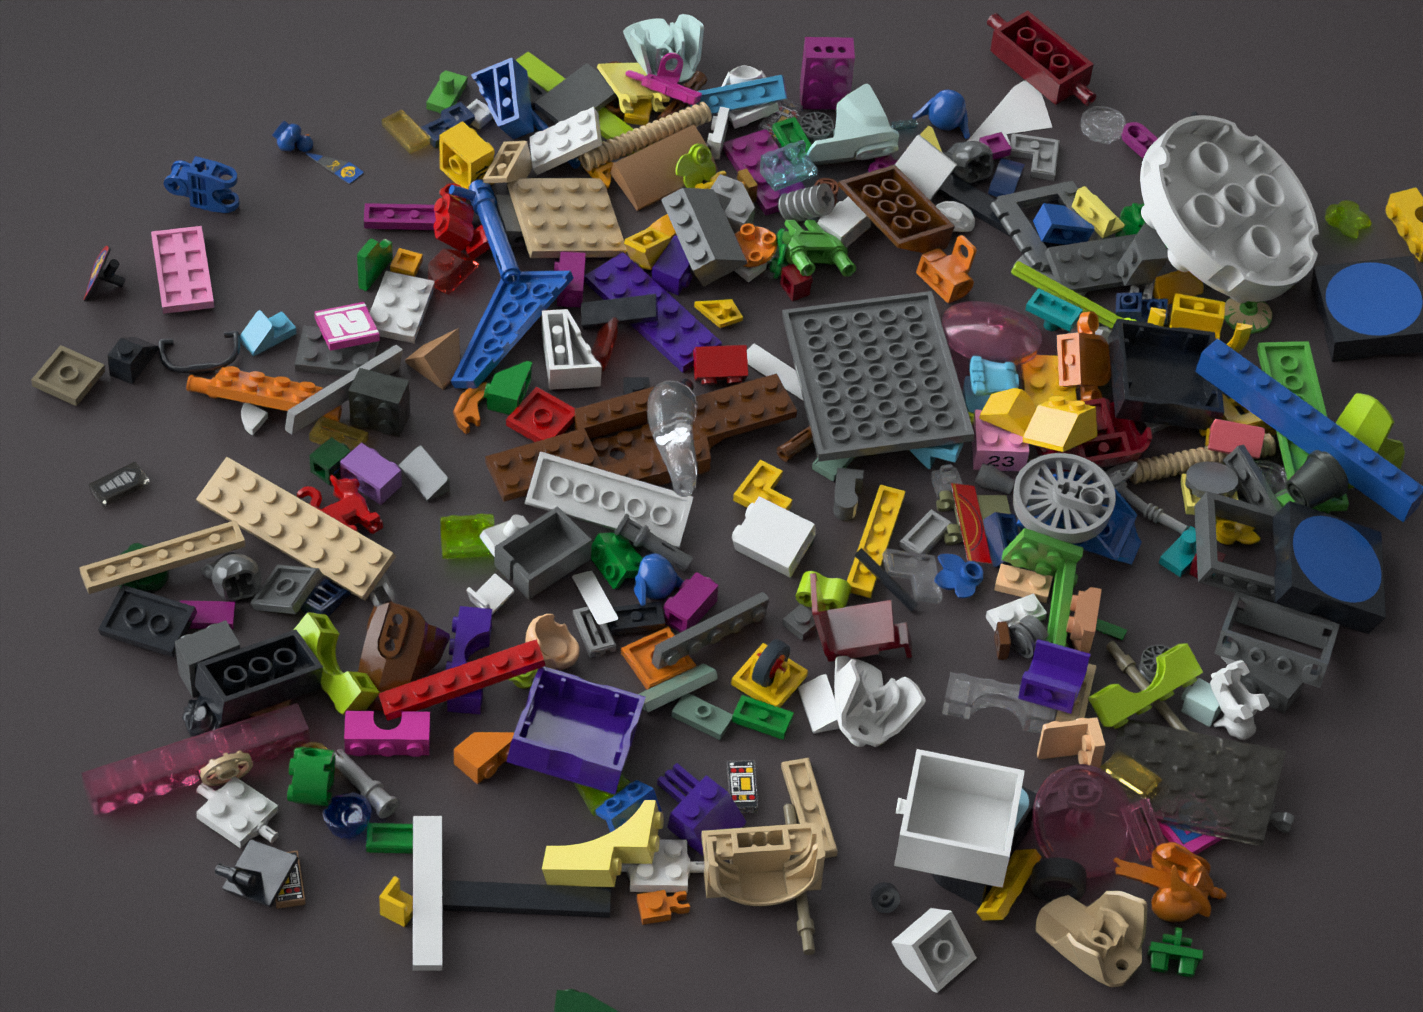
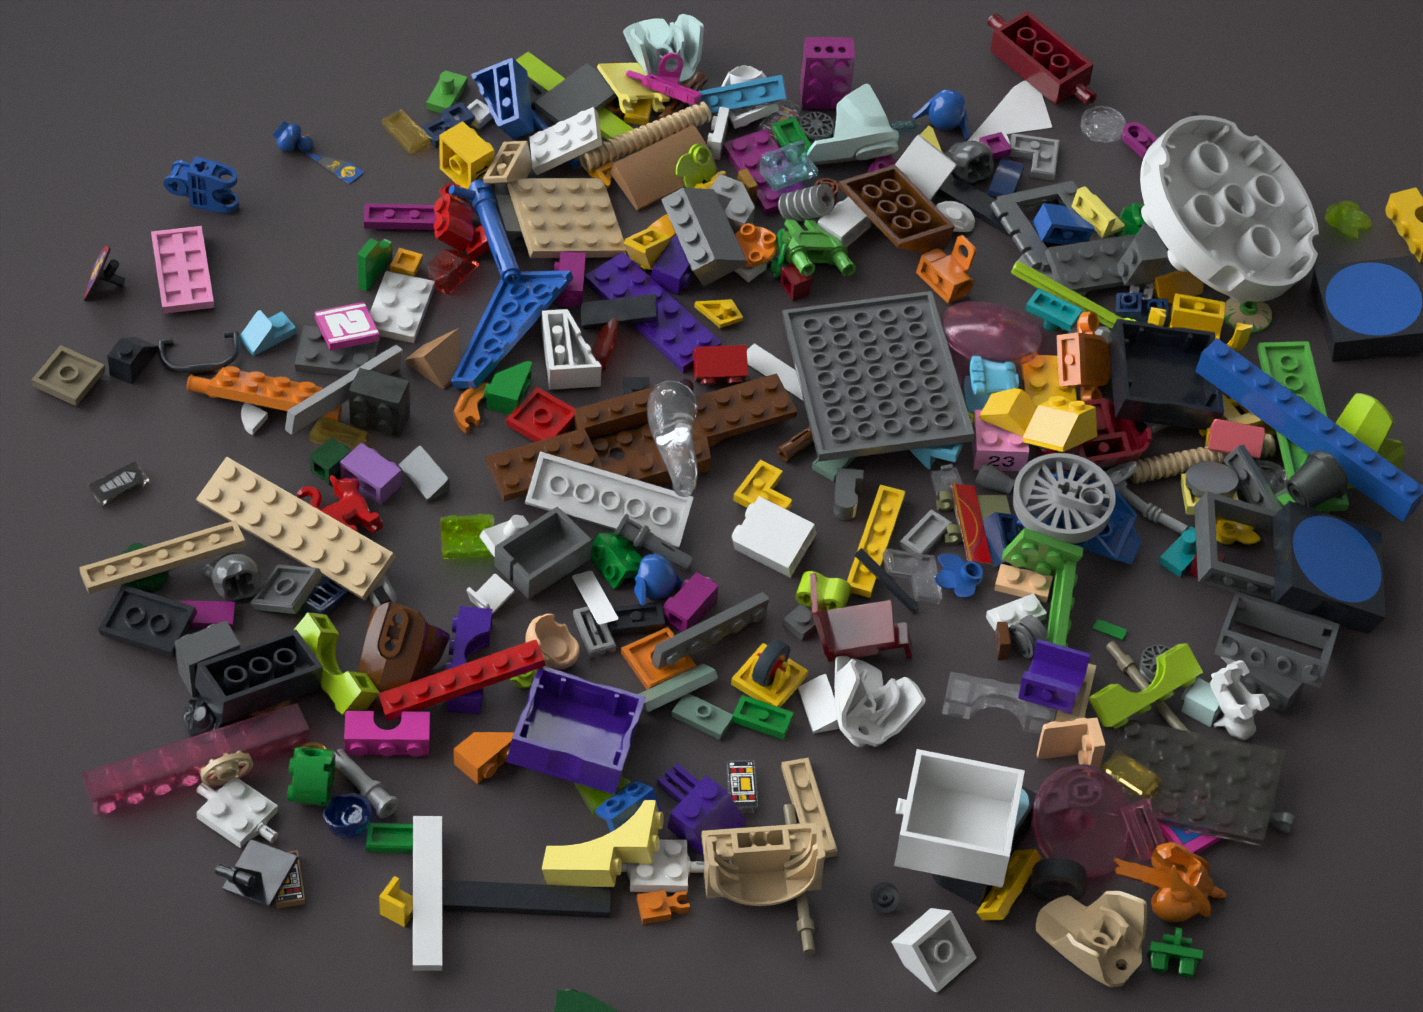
nougat slope [1066,587,1102,653] -> none

